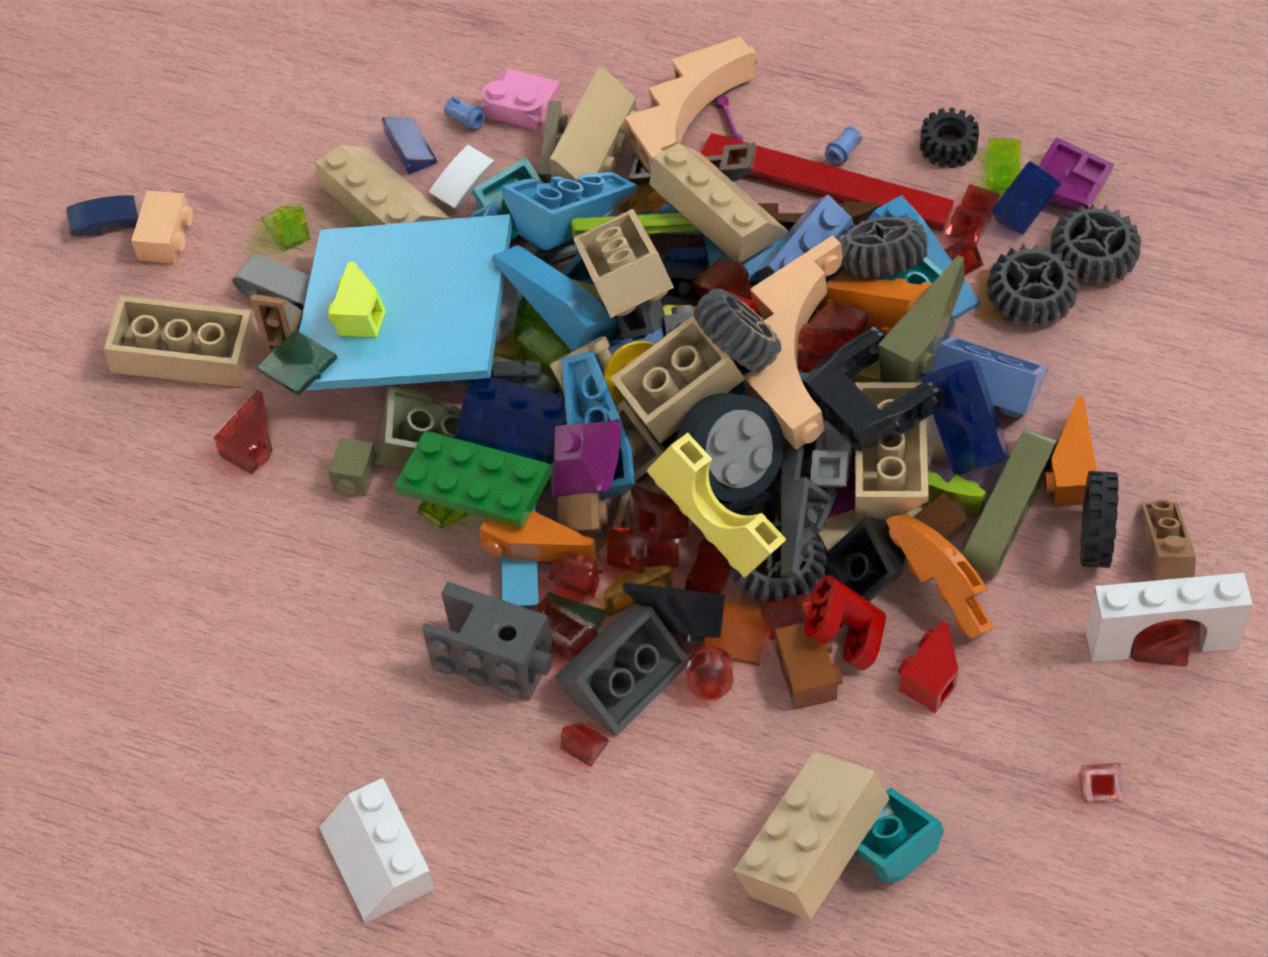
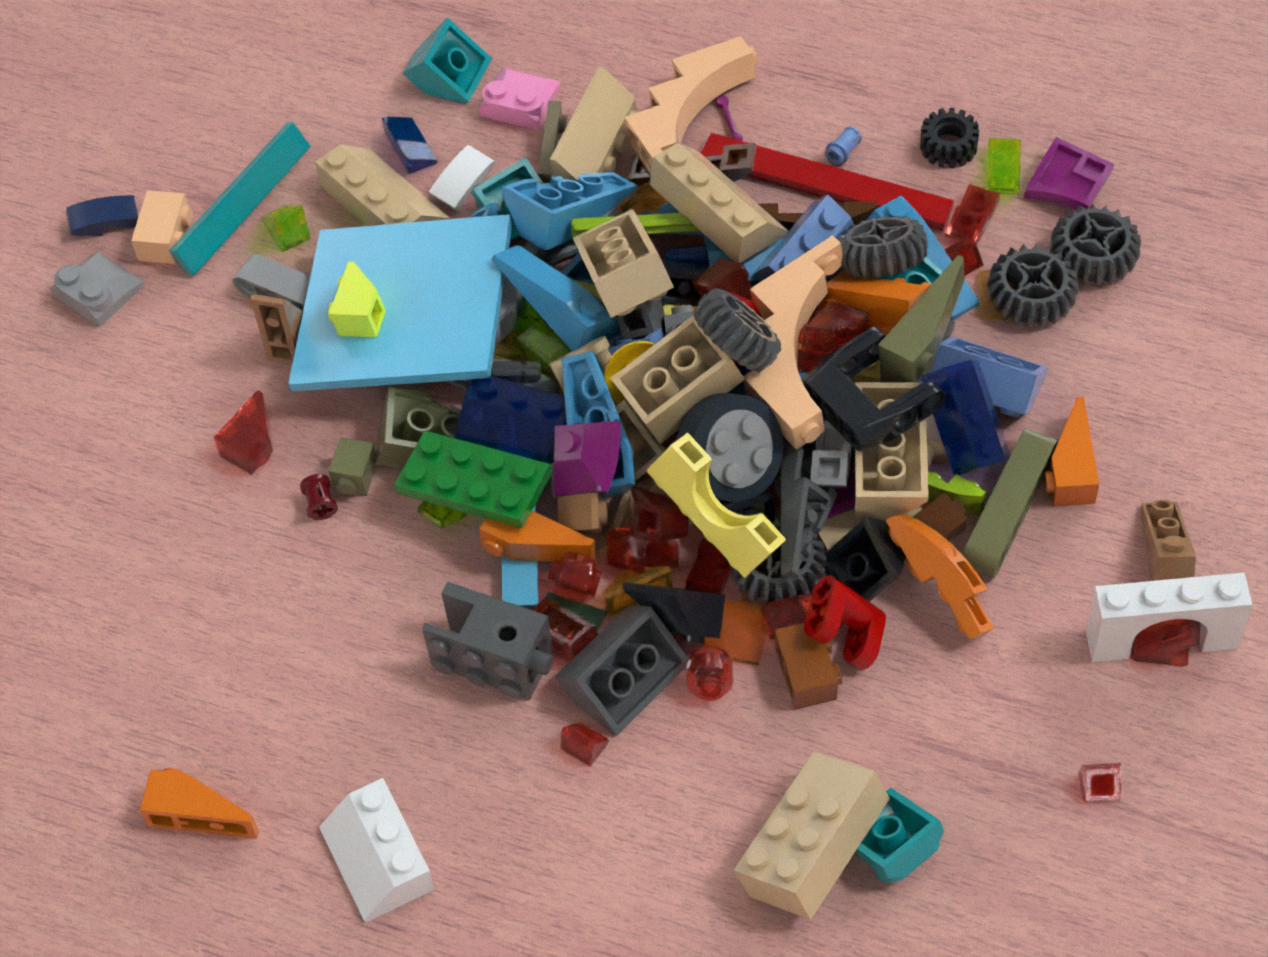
tan brick [104,295,256,388] -> none
clear green piece [257,330,337,396] -> none
medium blue pin [444,97,485,130] -> none
red slope [898,620,959,713] -> none
clear blue slope [992,161,1061,235] -> none
black tyre [1080,471,1119,568] -> none
none -> light grey slope [50,251,145,327]
none -> orange slope [140,768,259,838]
none -> teal tile [169,122,311,275]
none -> dark red bush [300,474,338,520]
none -> teal slope [402,18,492,104]

